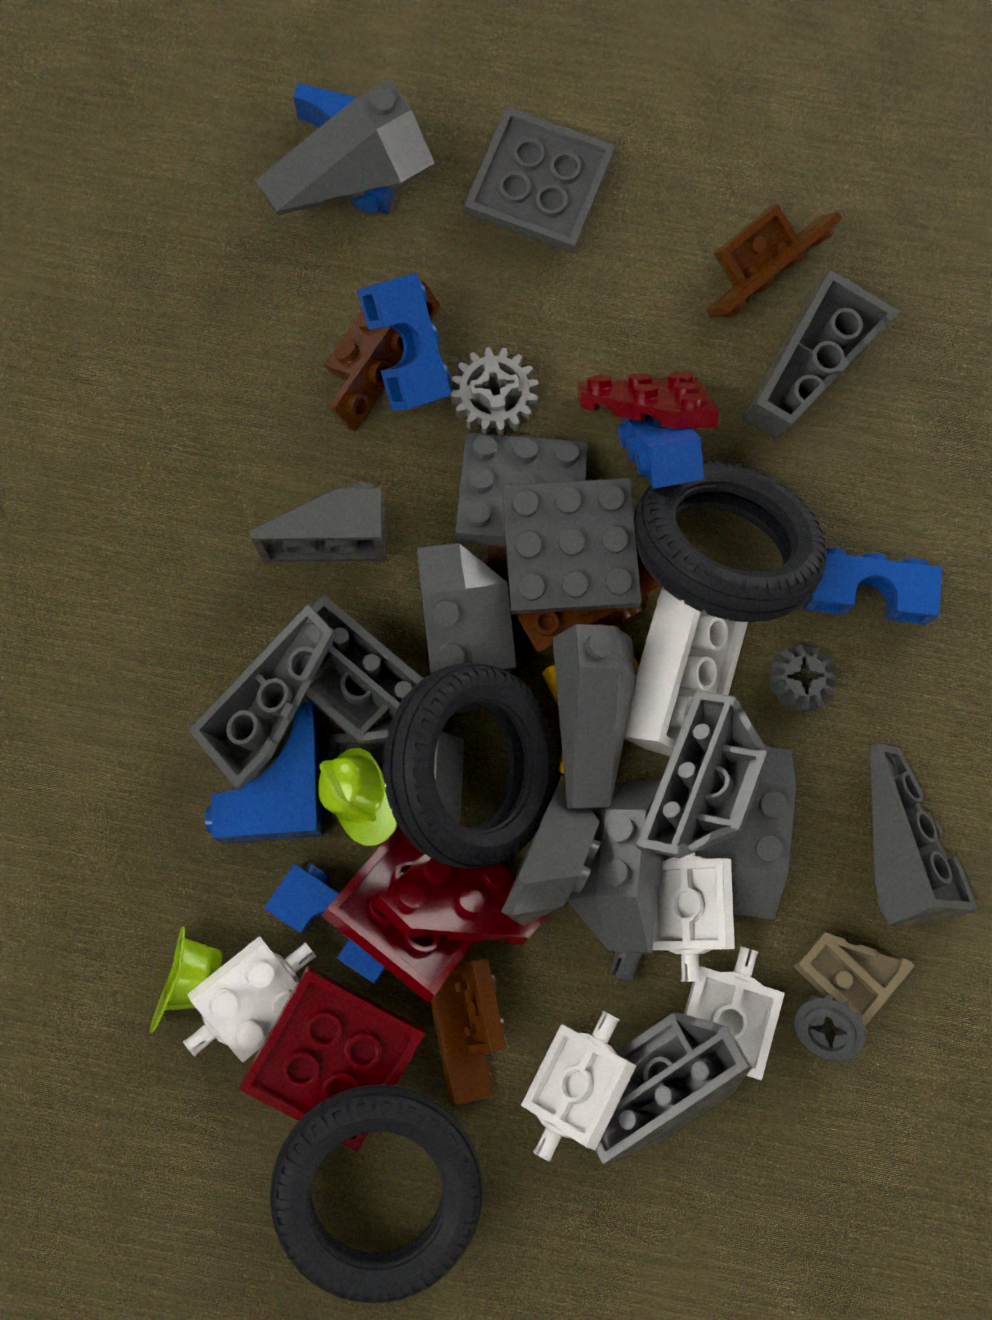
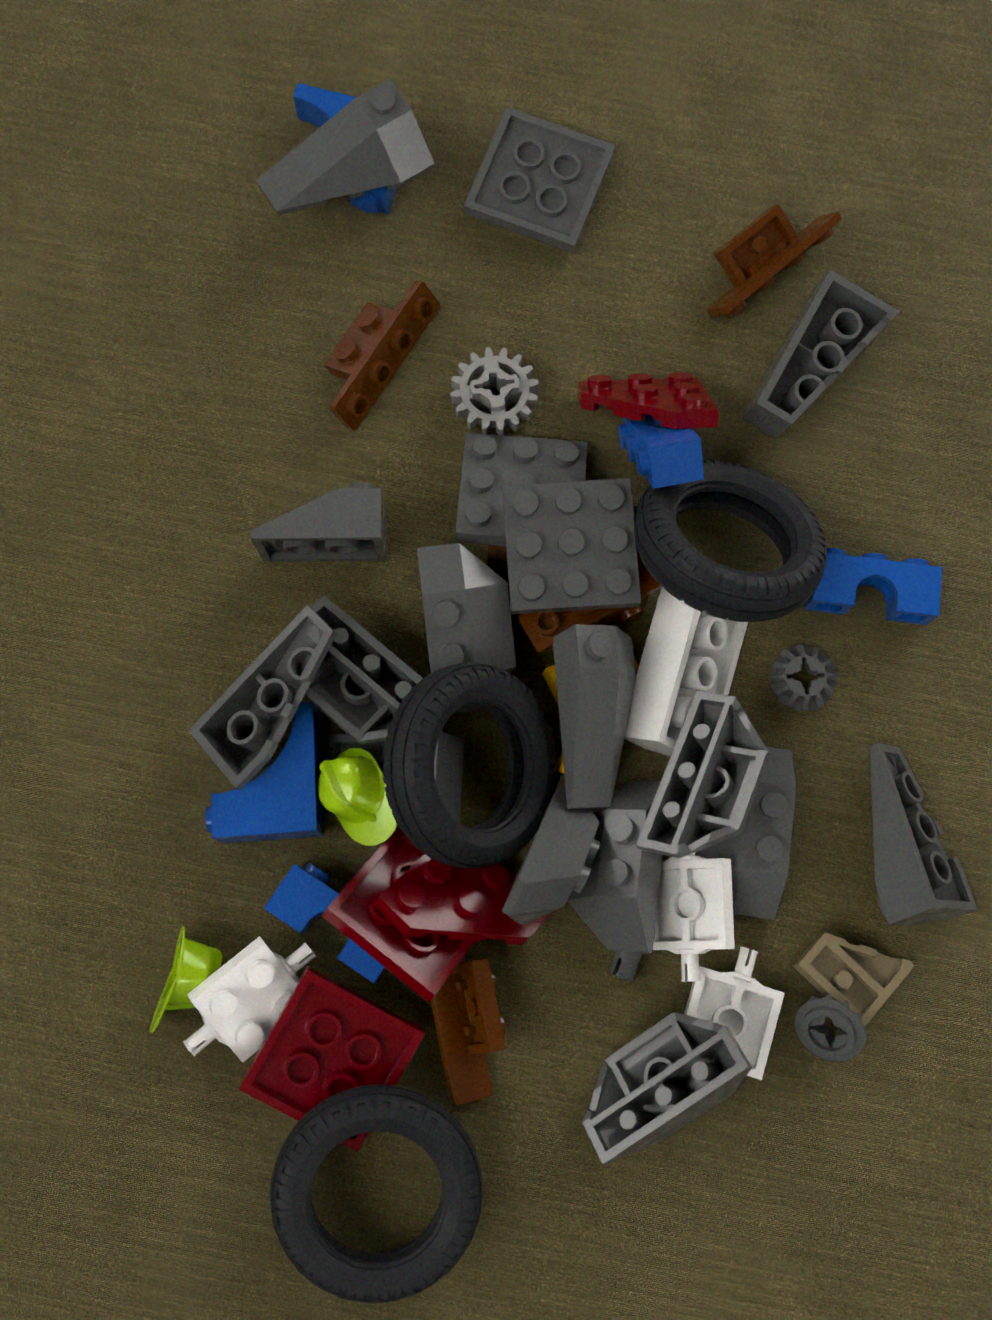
blue arch [357,272,451,411] -> none
white plate [521,1011,636,1161] -> none

